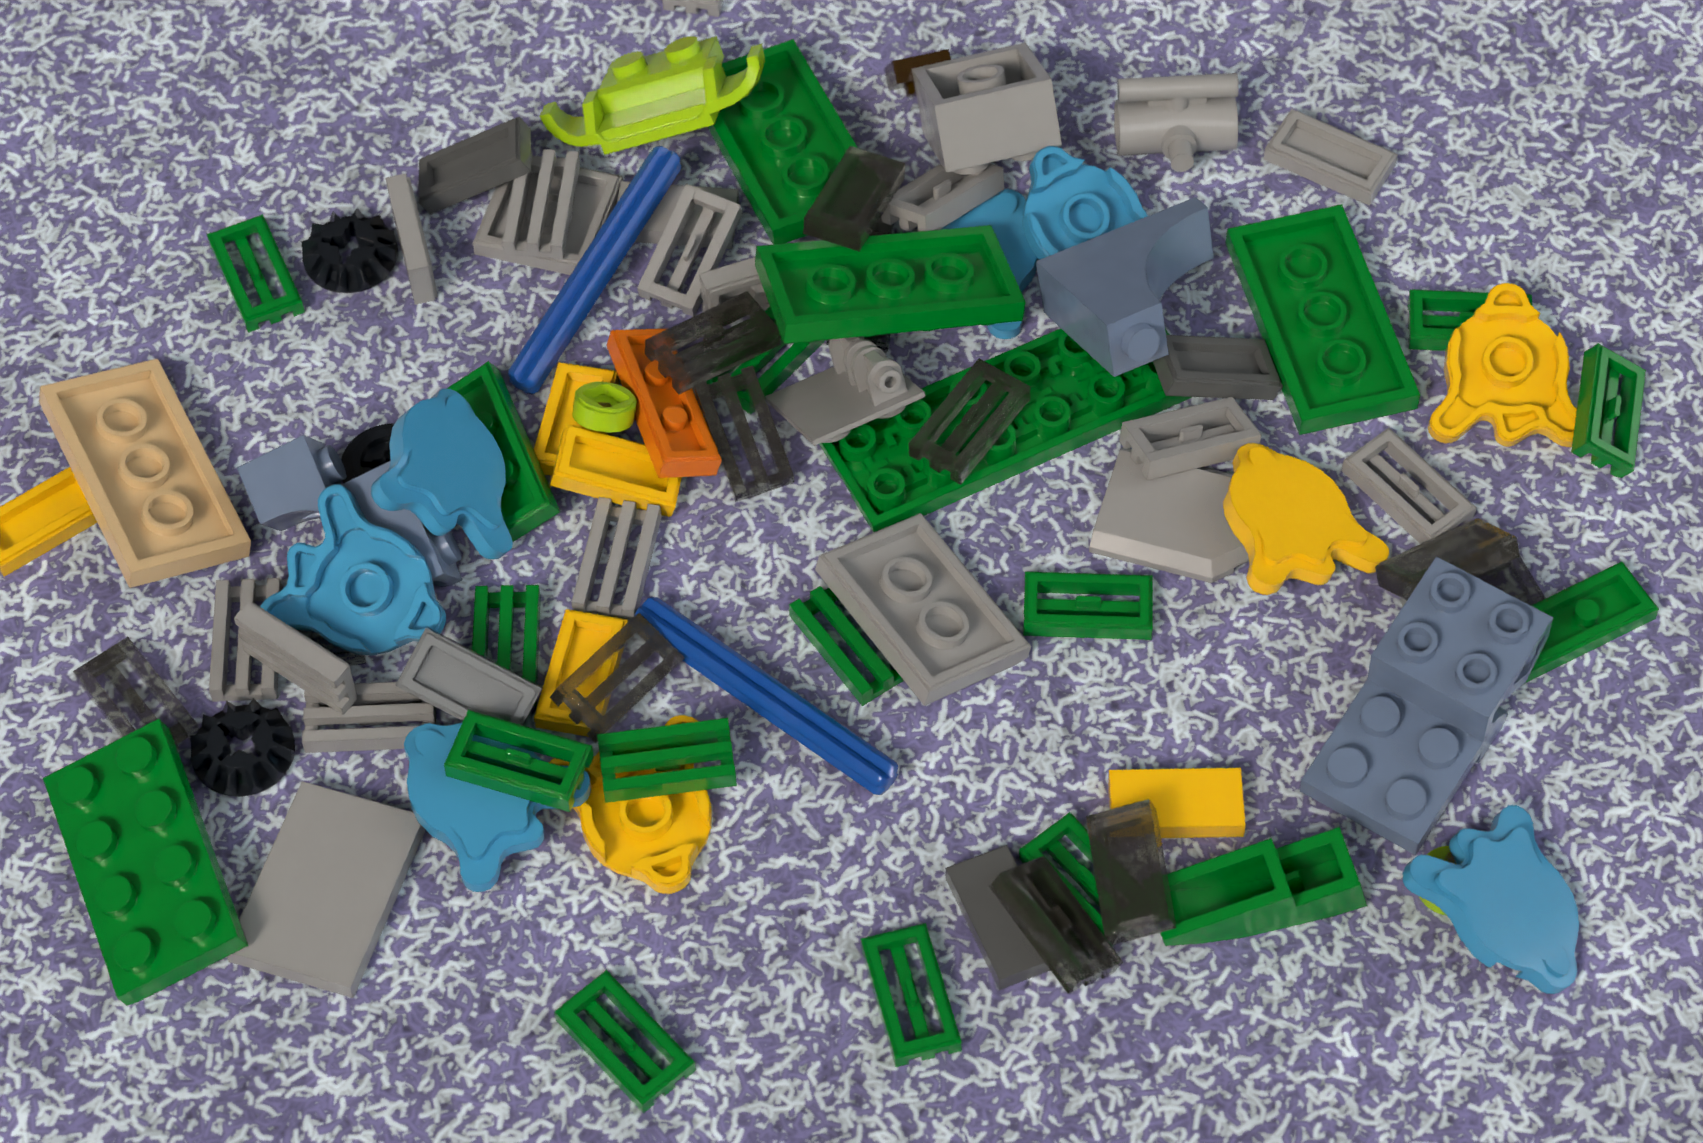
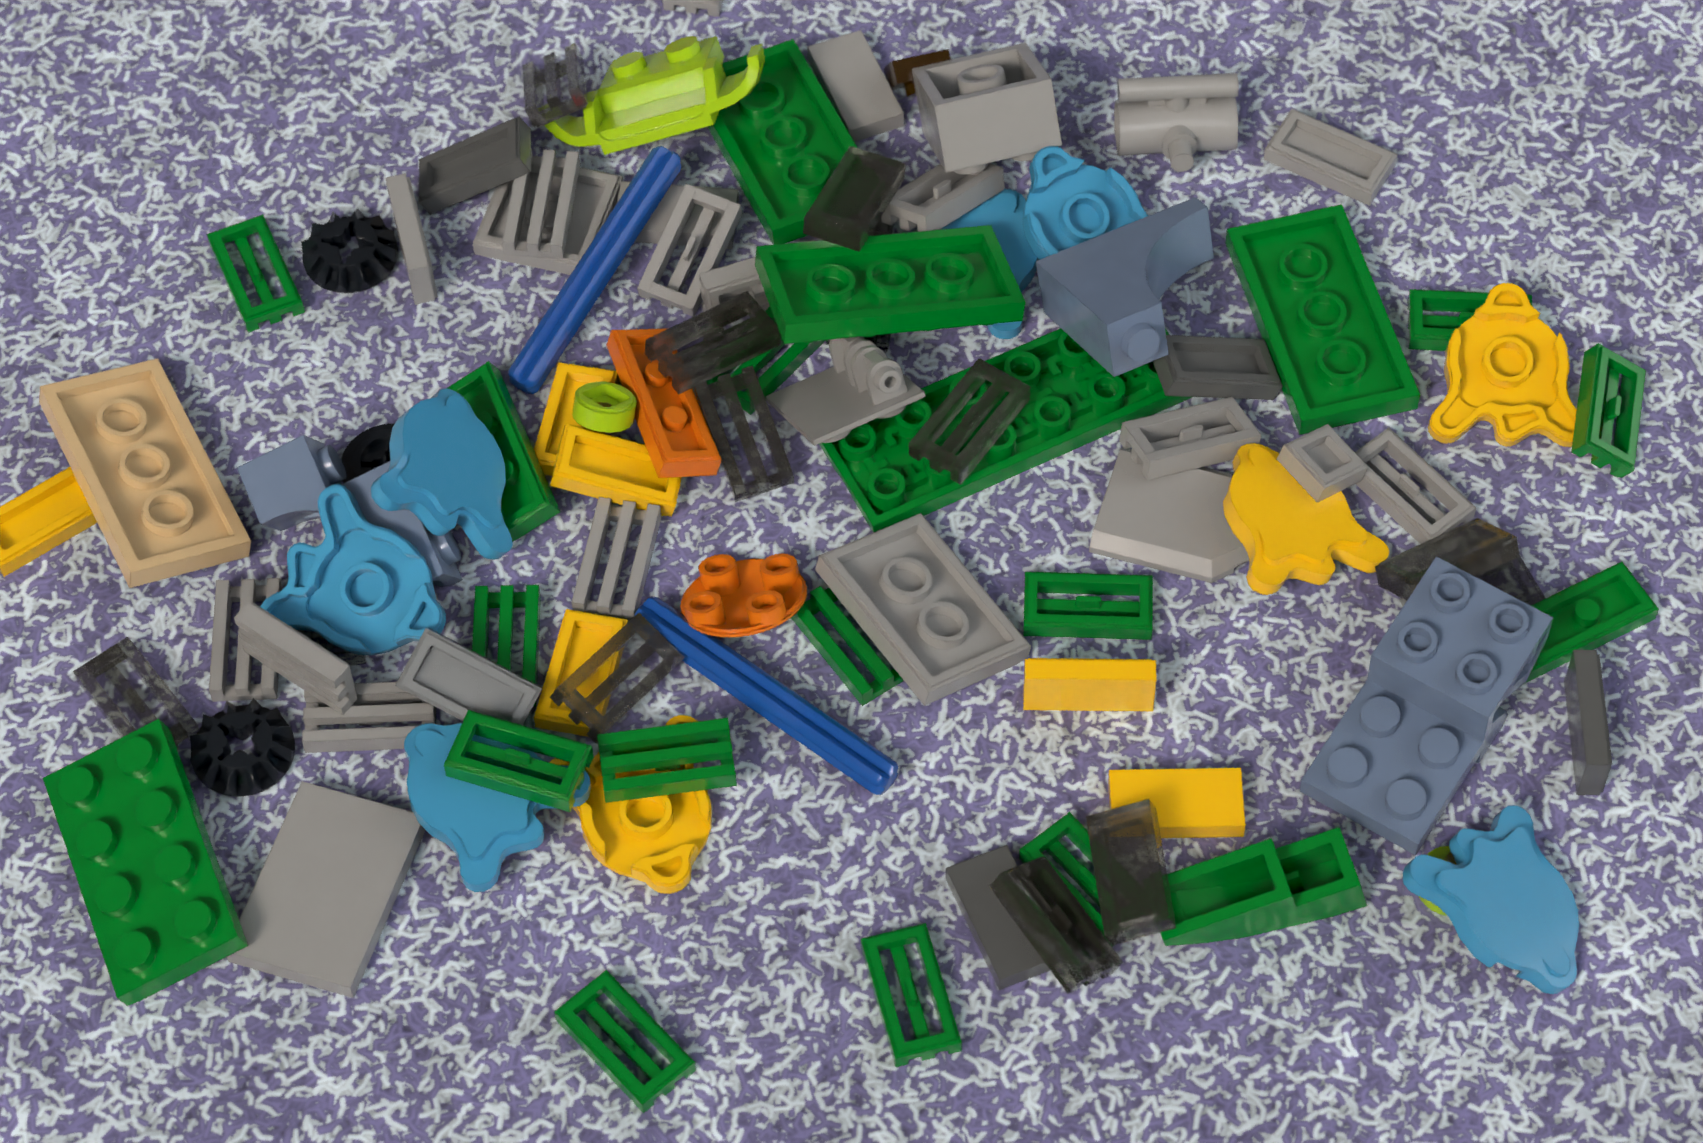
none -> clear smoke tile [522,43,588,128]
none -> orange dish [680,553,807,637]
none -> light grey tile [807,30,904,142]
none -> yellow tile [1023,658,1157,711]
none -> light grey tile [1277,424,1368,503]
none -> dark grey tile [1564,650,1612,795]

